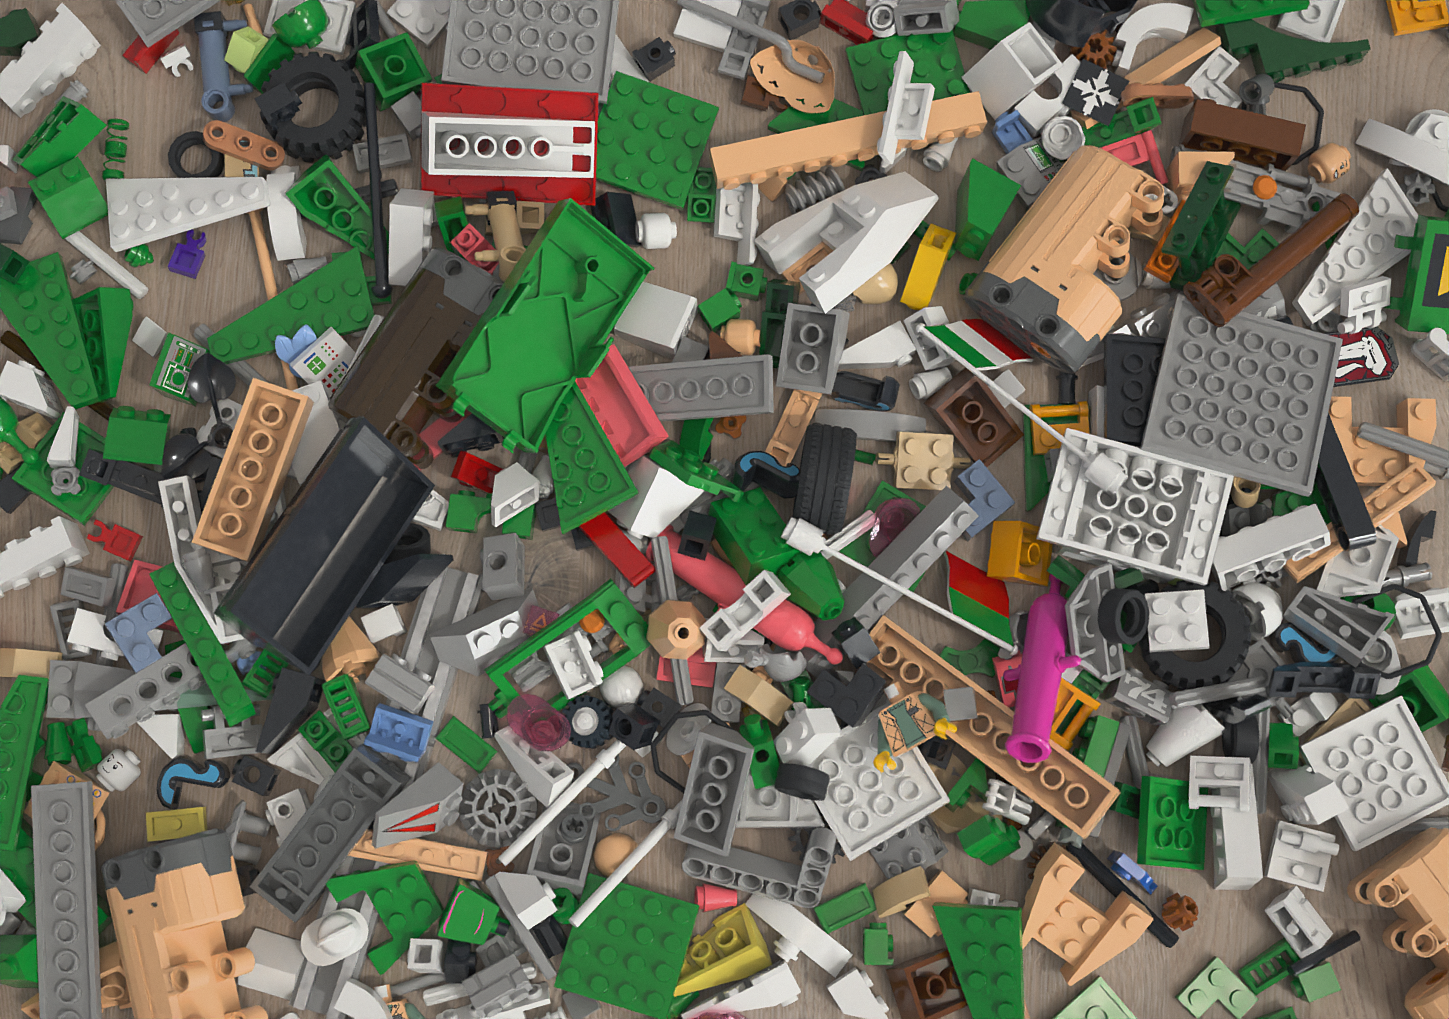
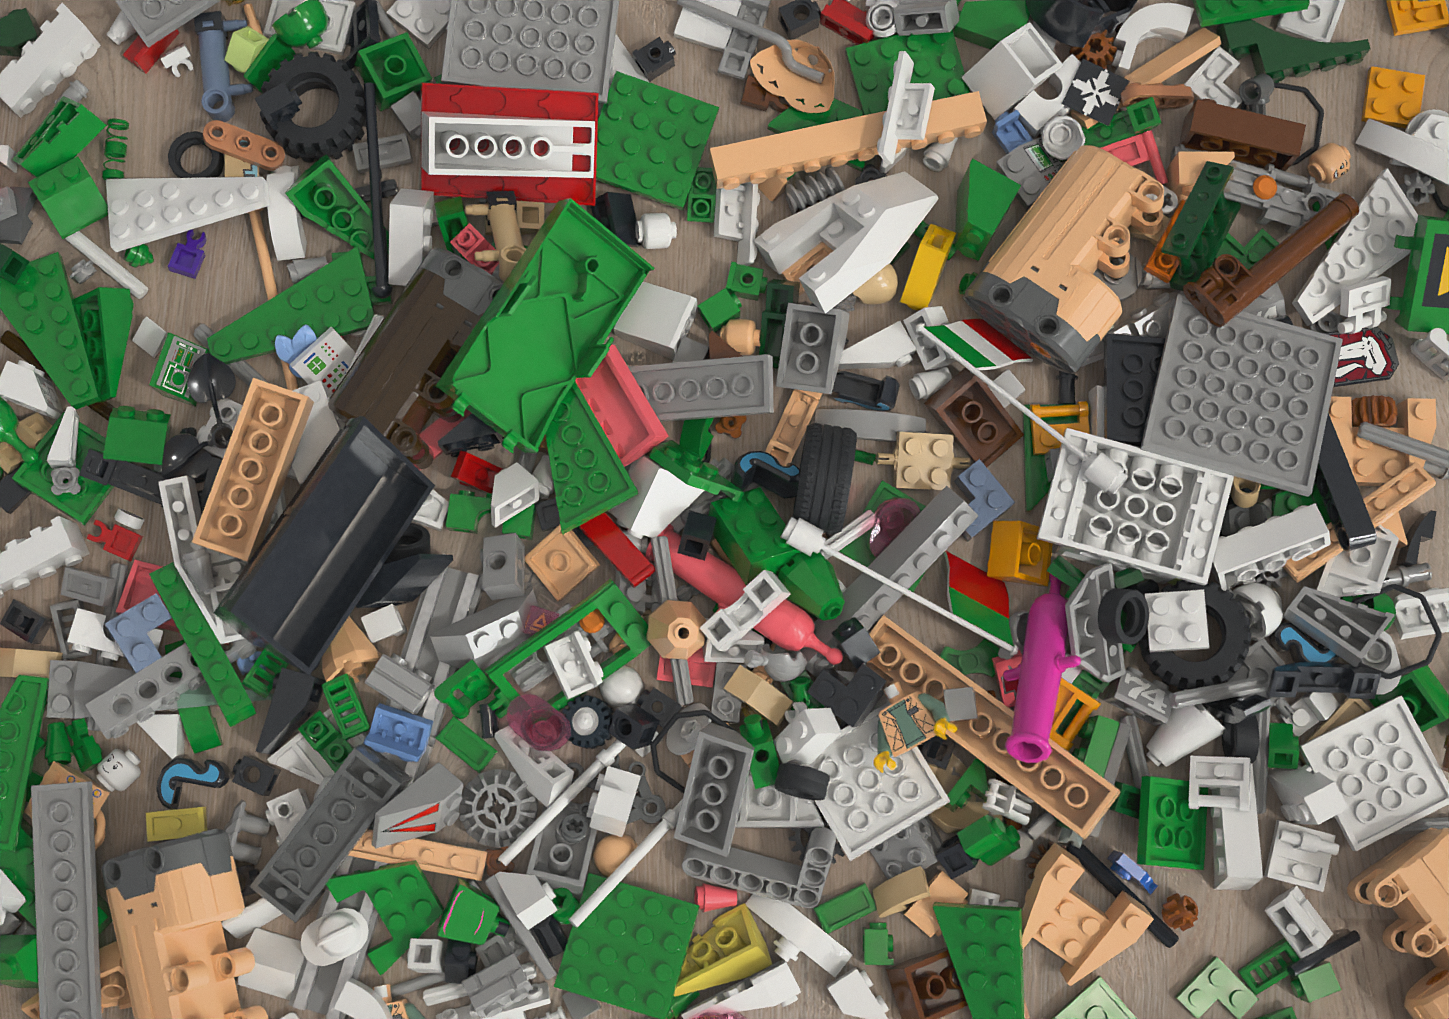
light grey plate [201,704,263,759] -> none
none -> black slope [0,599,53,644]
none -> white cone [106,10,137,45]
none -> white tile [114,508,145,530]
none -> white slope [222,898,283,939]
none -> green plate [434,659,497,719]
none -> light nougat tile [525,525,600,601]
none -> white brick [586,766,641,837]
none -> black brick [936,835,980,880]
none -> dark orange gear [1351,395,1397,428]
none -> light orange plate [1361,66,1425,129]

